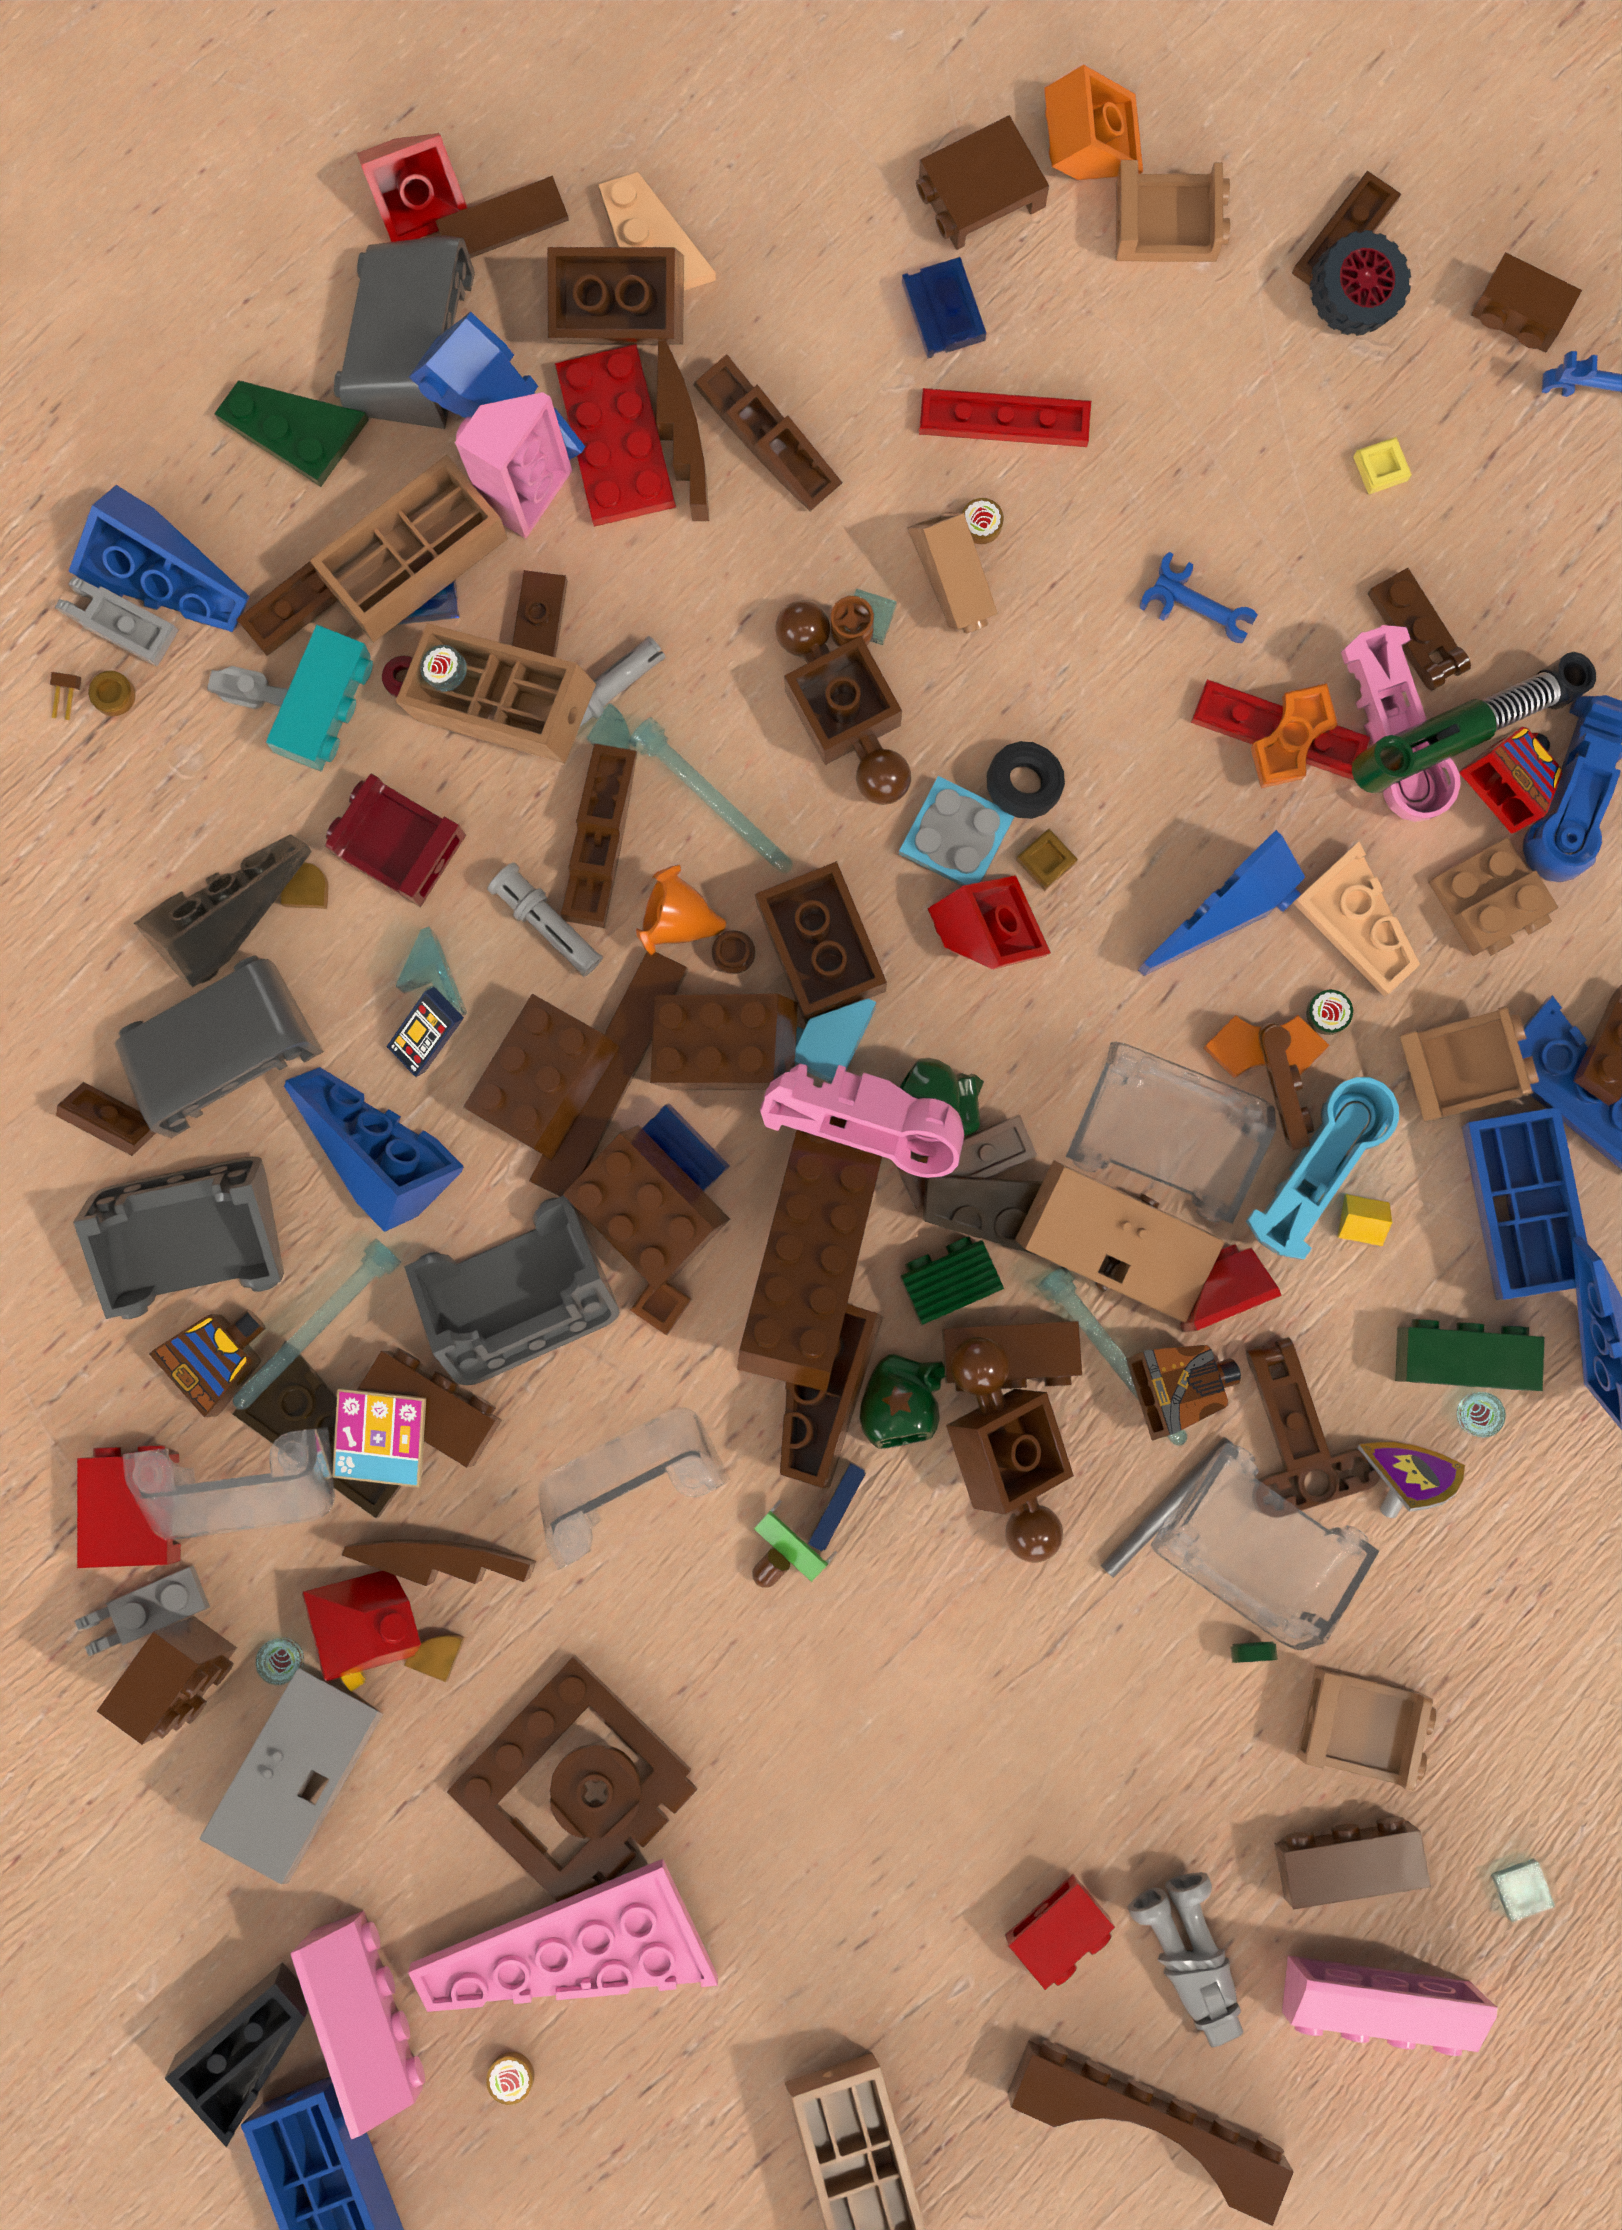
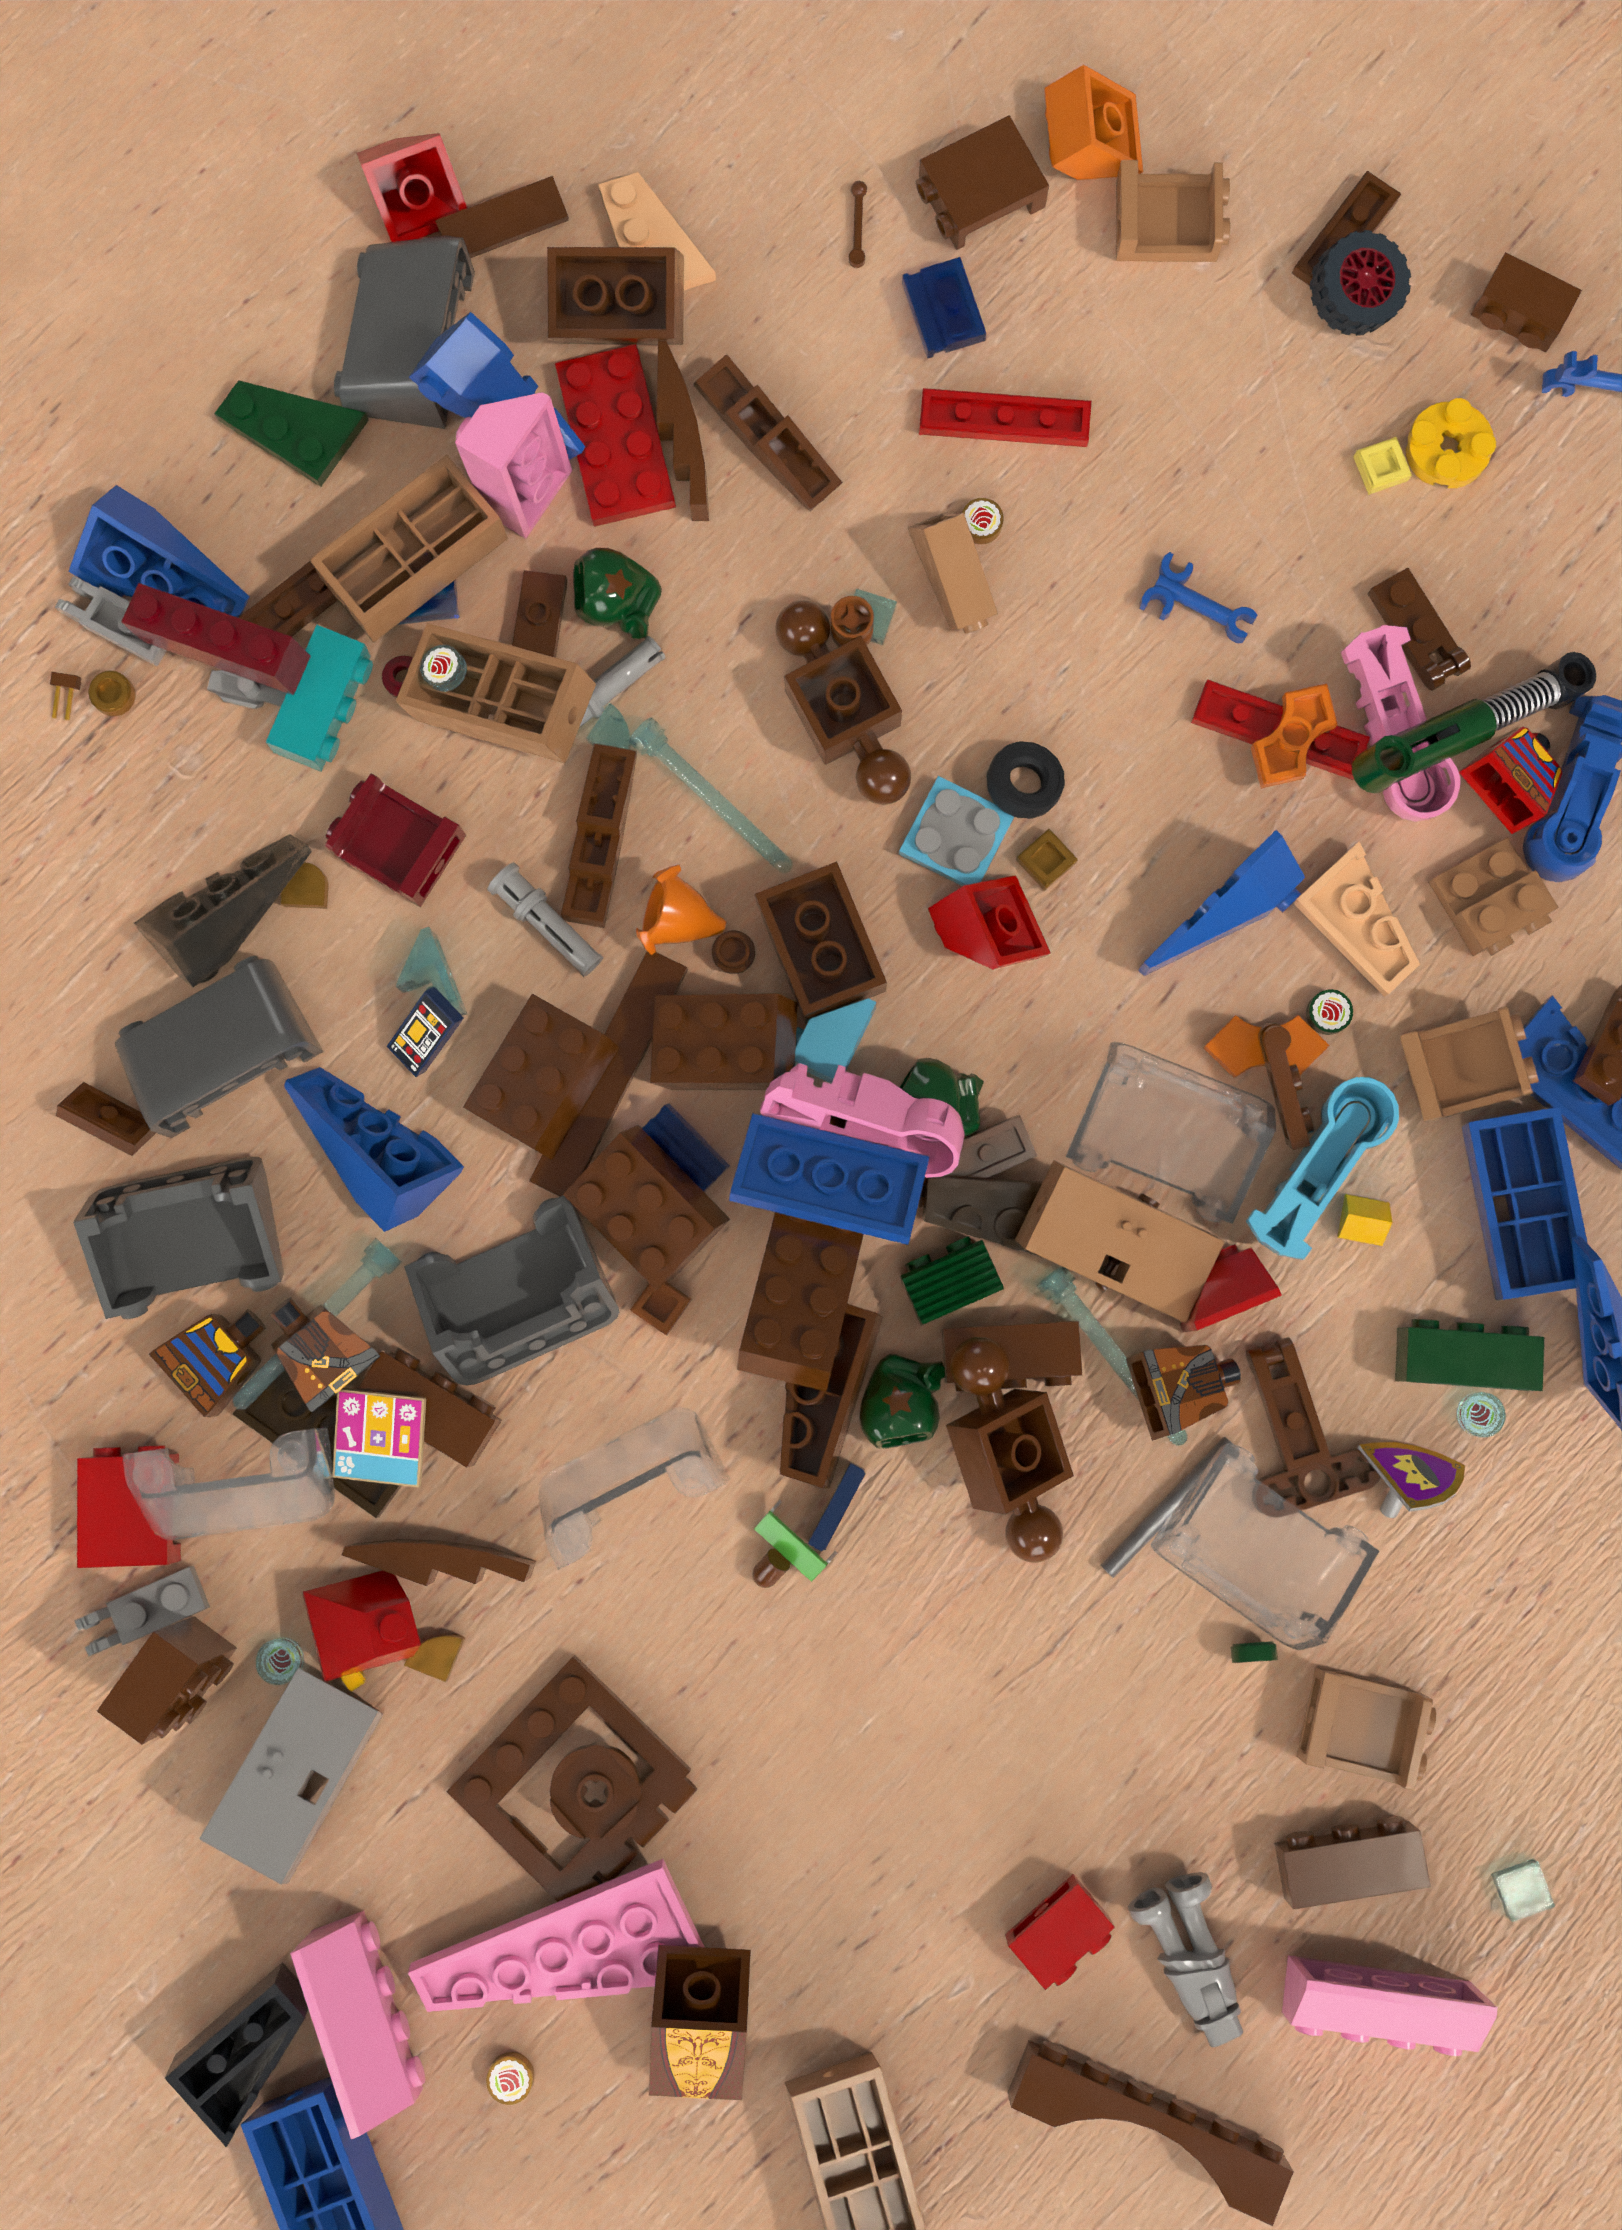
none -> dark red brick [121,583,311,695]
none -> torso [270,1297,381,1413]
none -> dark green piece [573,548,662,639]
none -> reddish brown slope [649,1945,751,2100]
none -> blue plate [729,1113,929,1245]
none -> reddish brown hinge [849,180,867,268]
none -> yellow plate [1406,398,1496,488]

